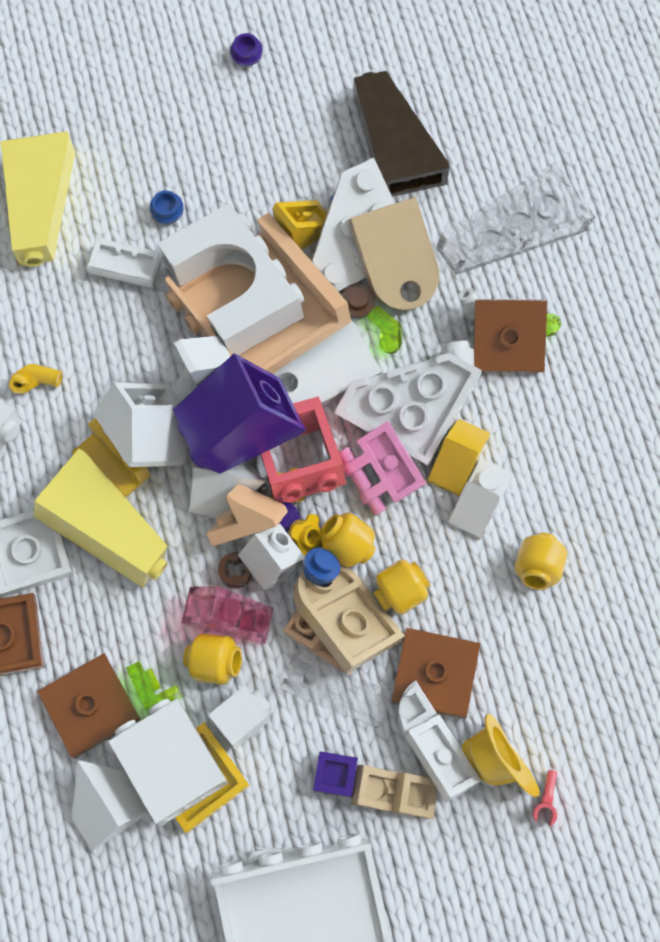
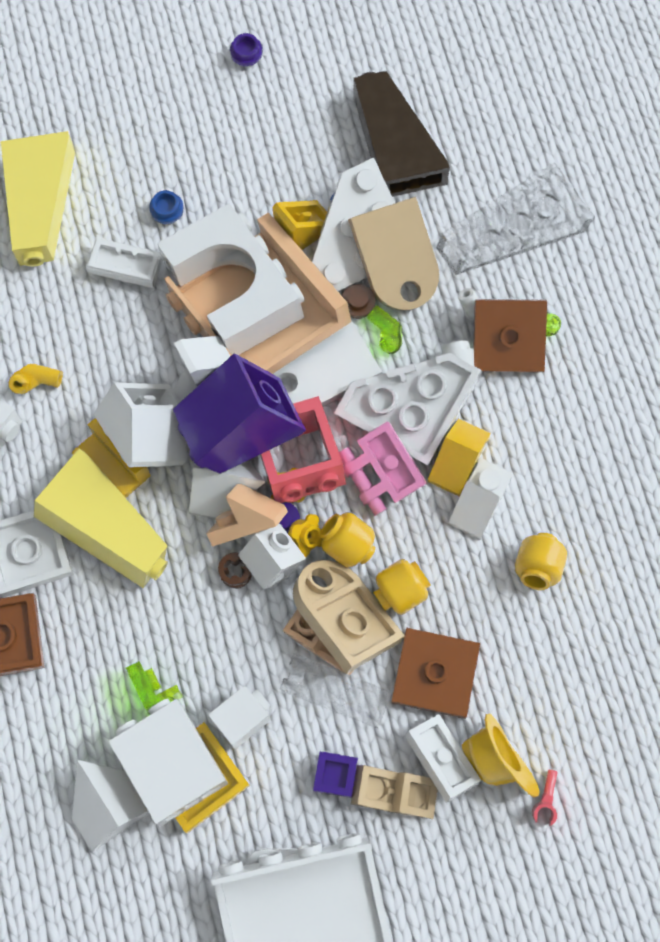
dark orange plate [37,653,141,759] -> none
clear pink slope [181,586,274,644] -> none
yellow head [183,633,242,685] -> none
blue plate [303,548,340,585] -> none
white tile [398,680,437,734] -> none

